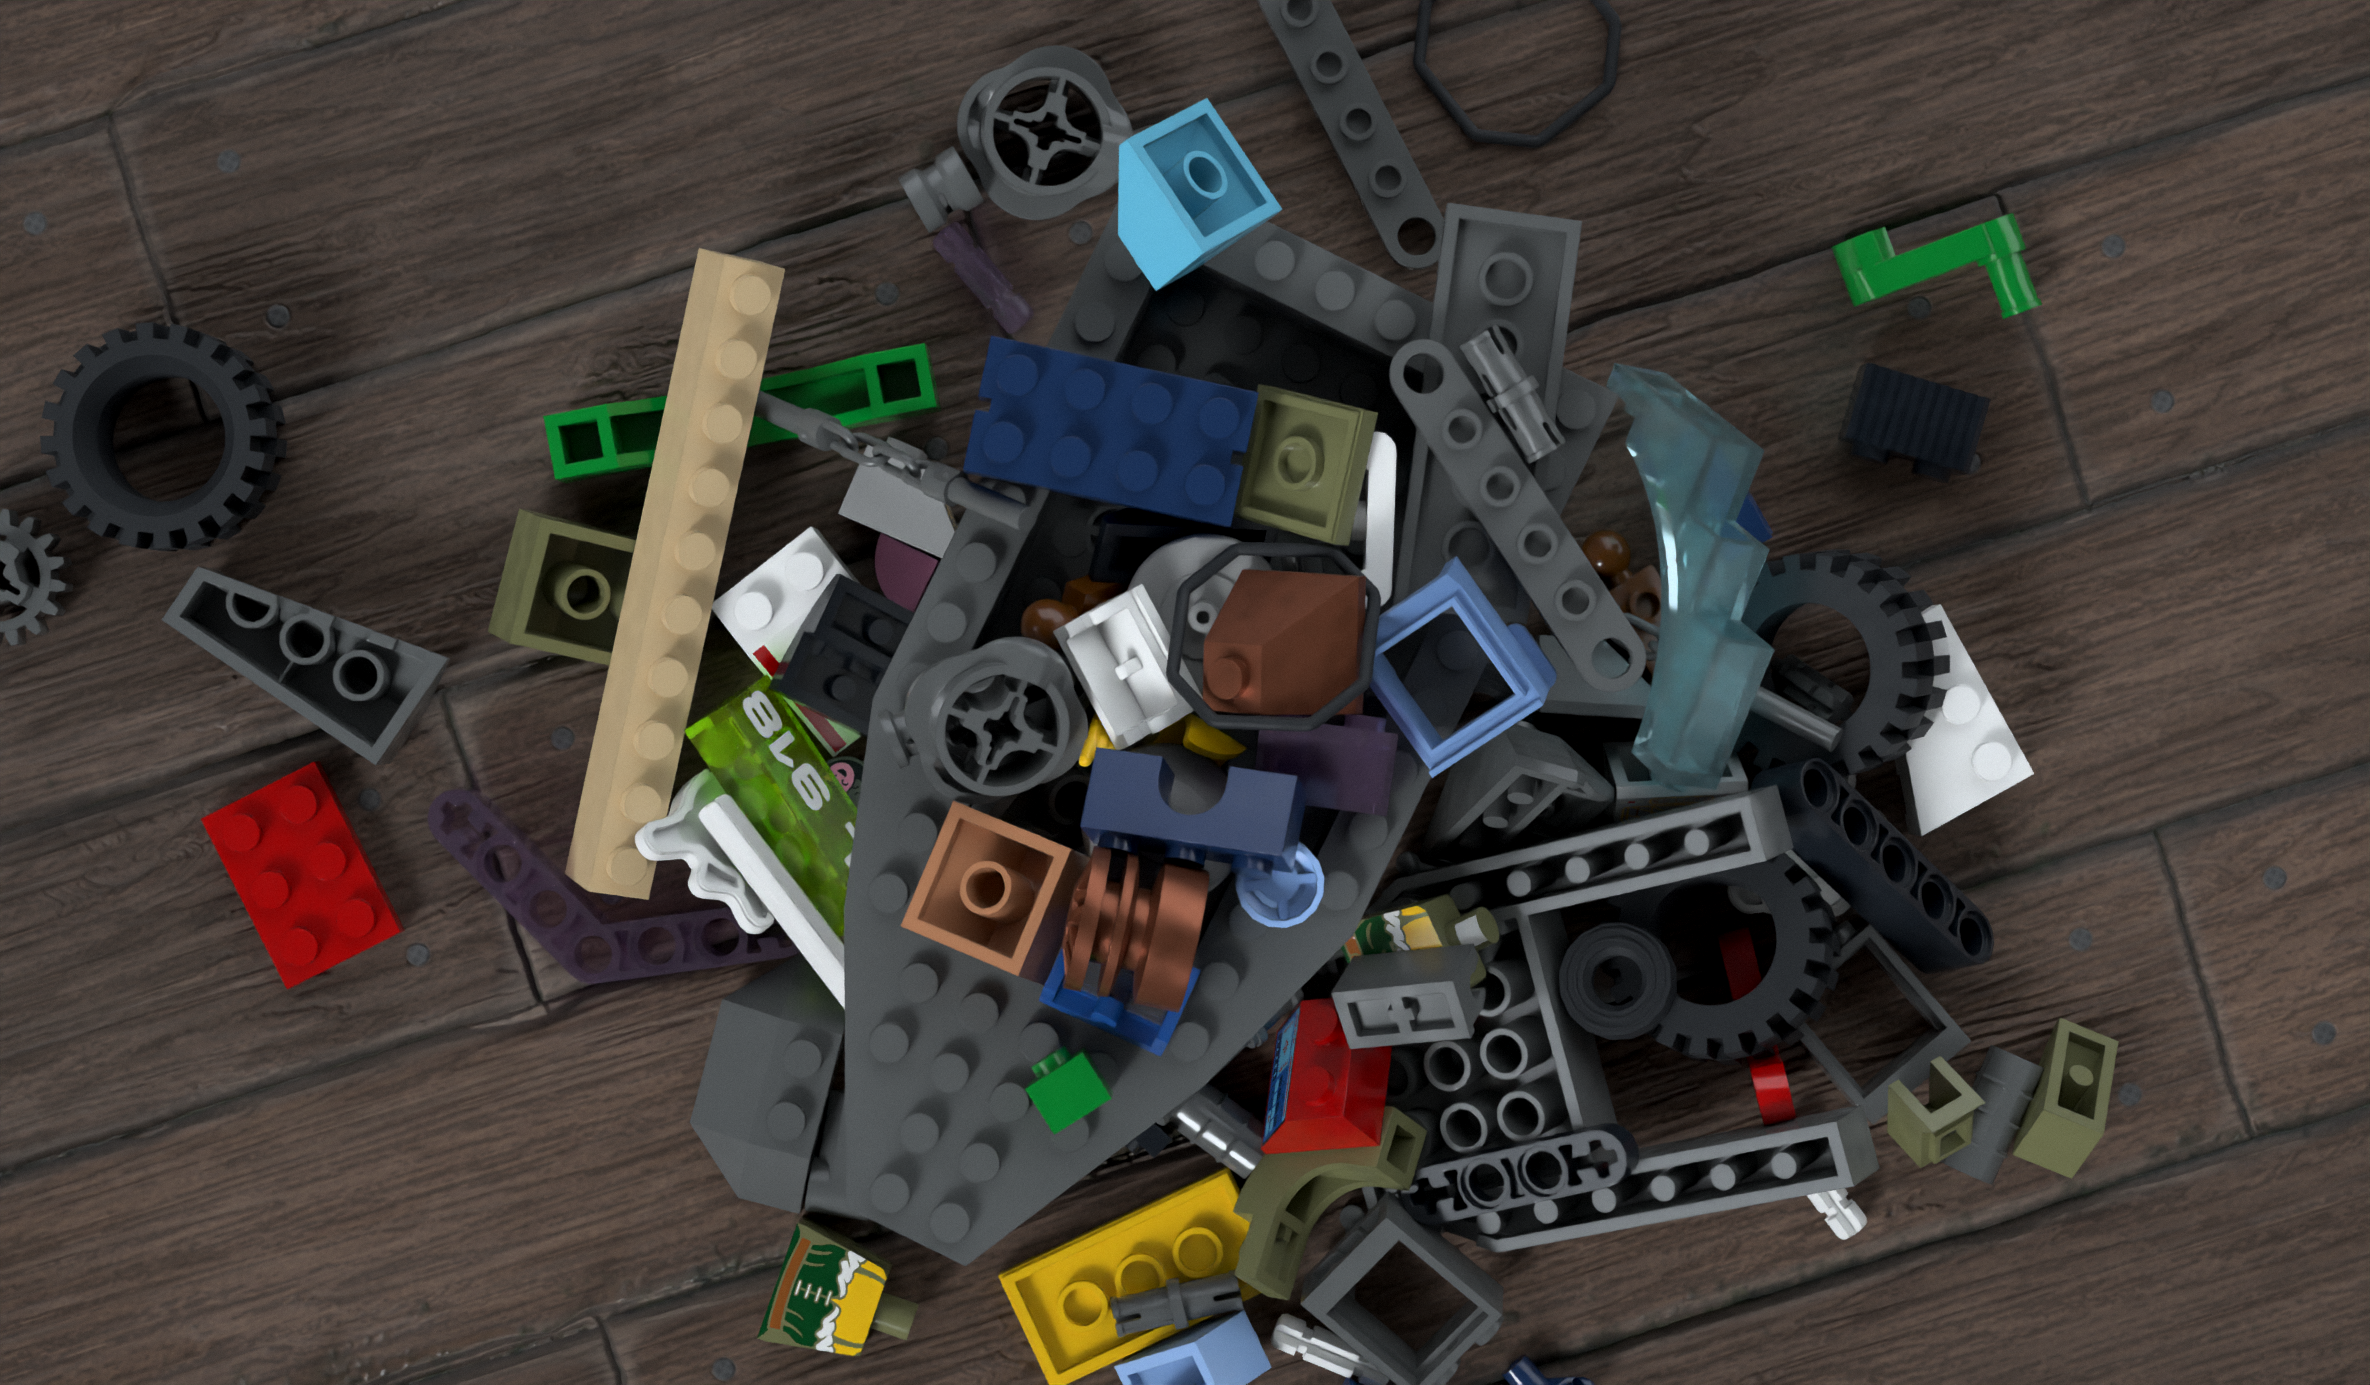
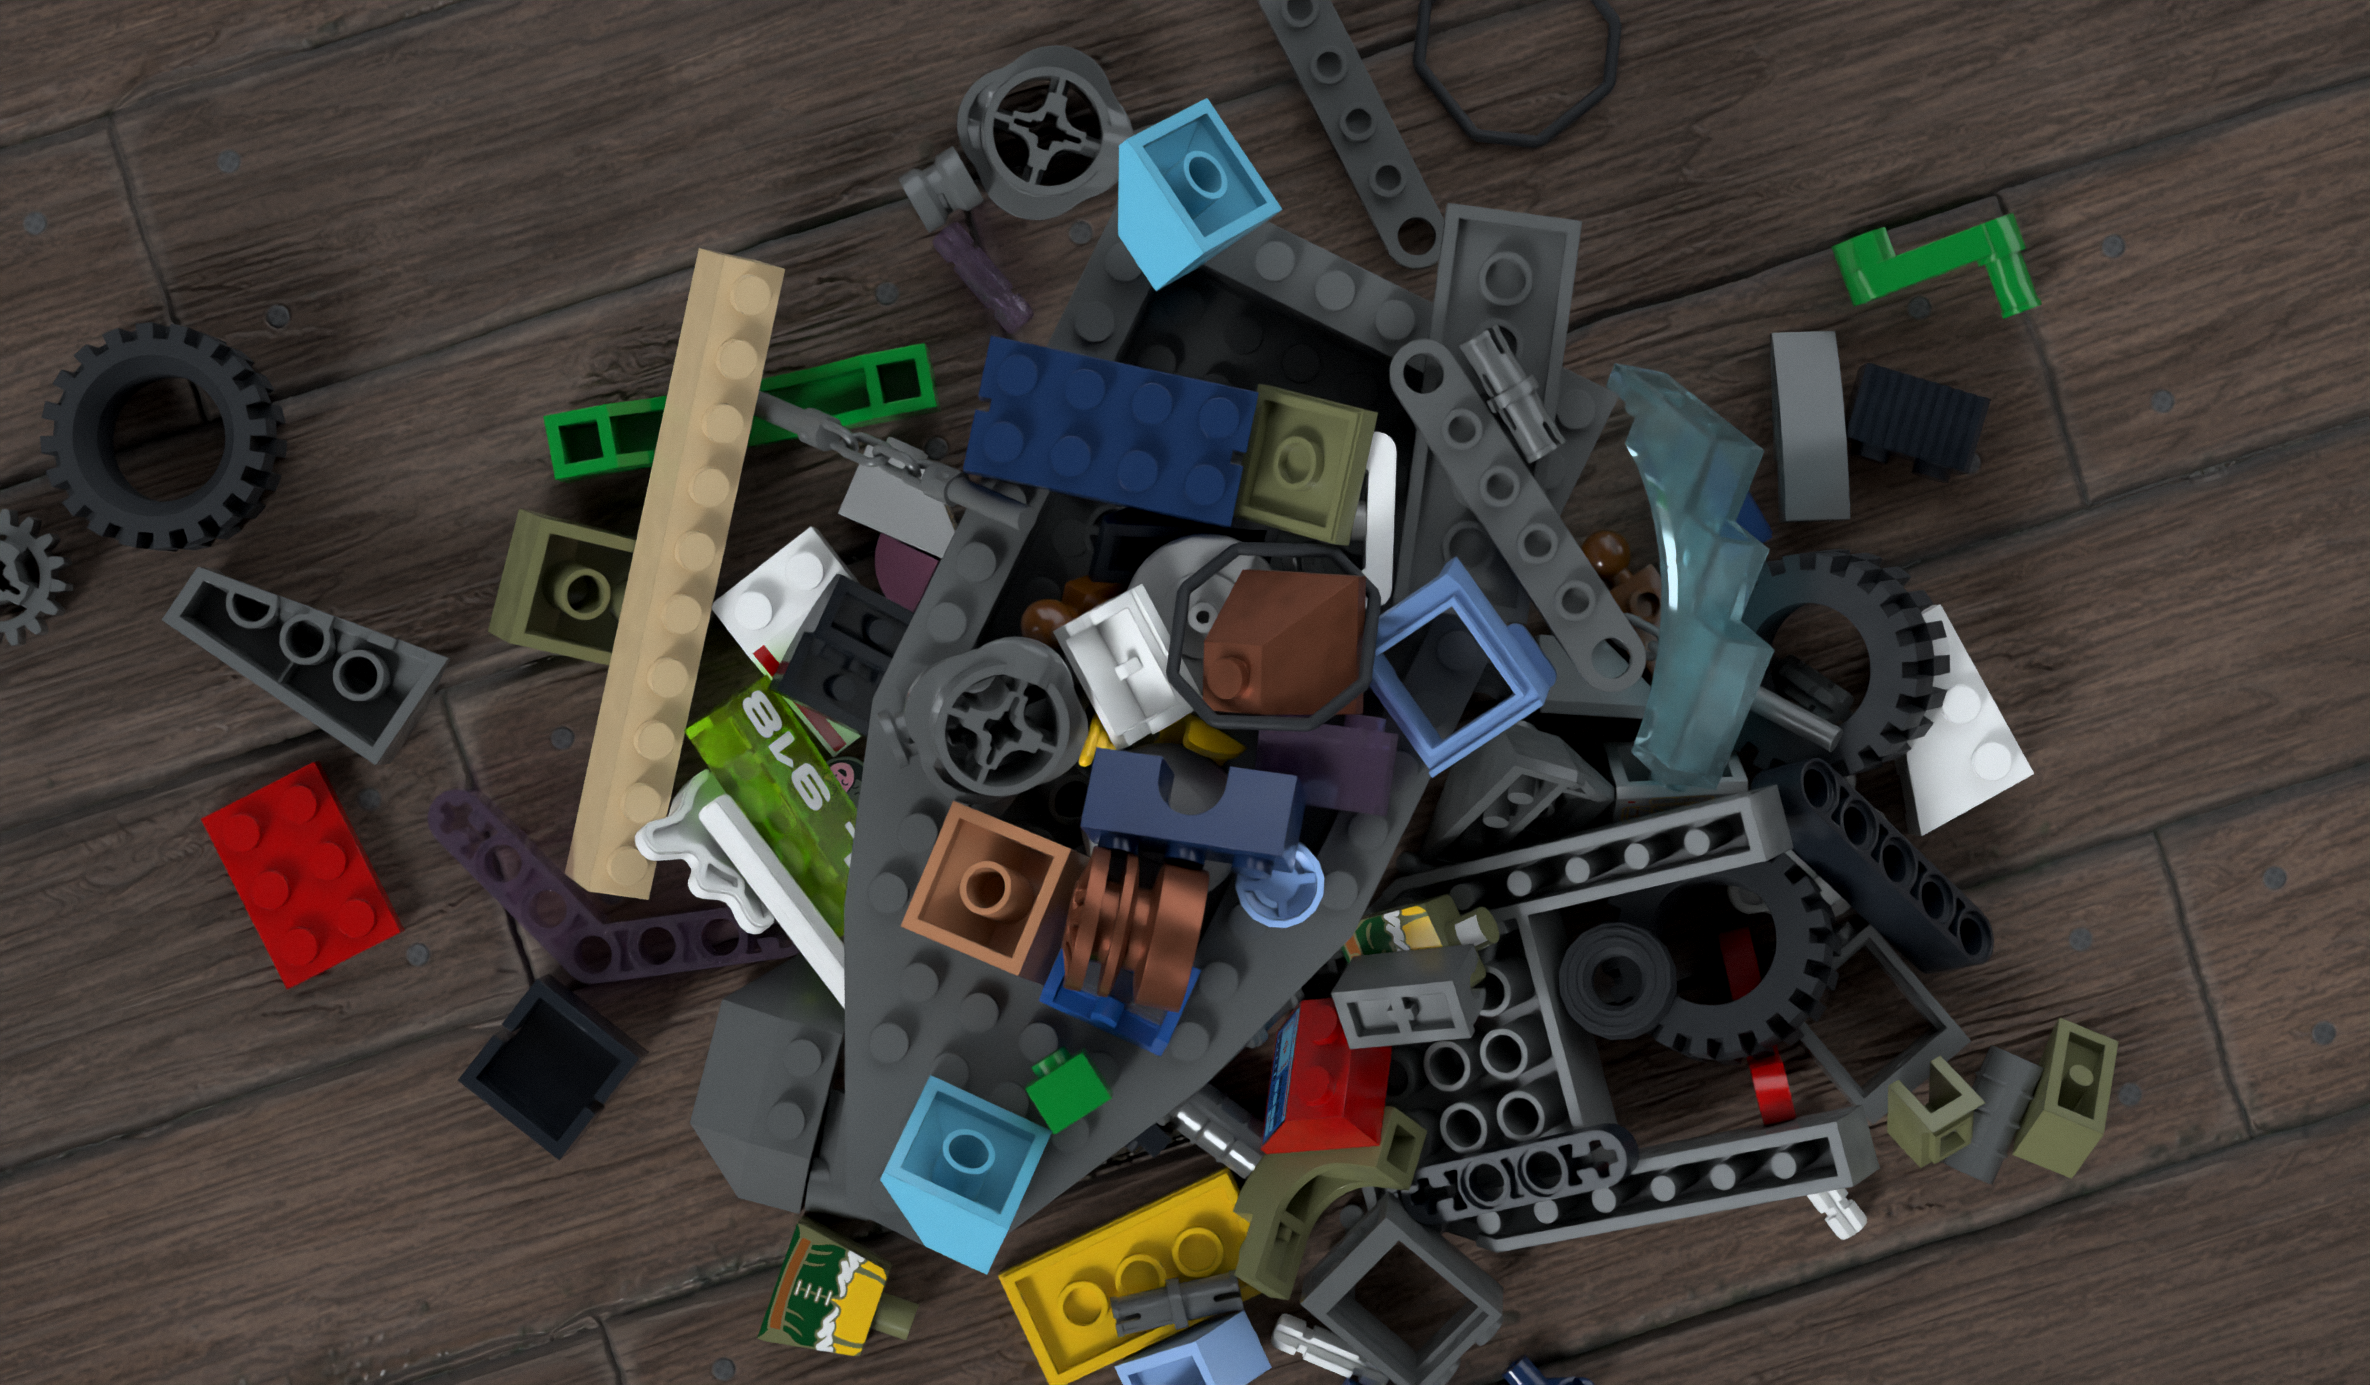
none -> black piece [457,974,649,1160]
none -> medium azure slope [880,1075,1052,1275]
none -> dark grey slope [1770,331,1850,523]

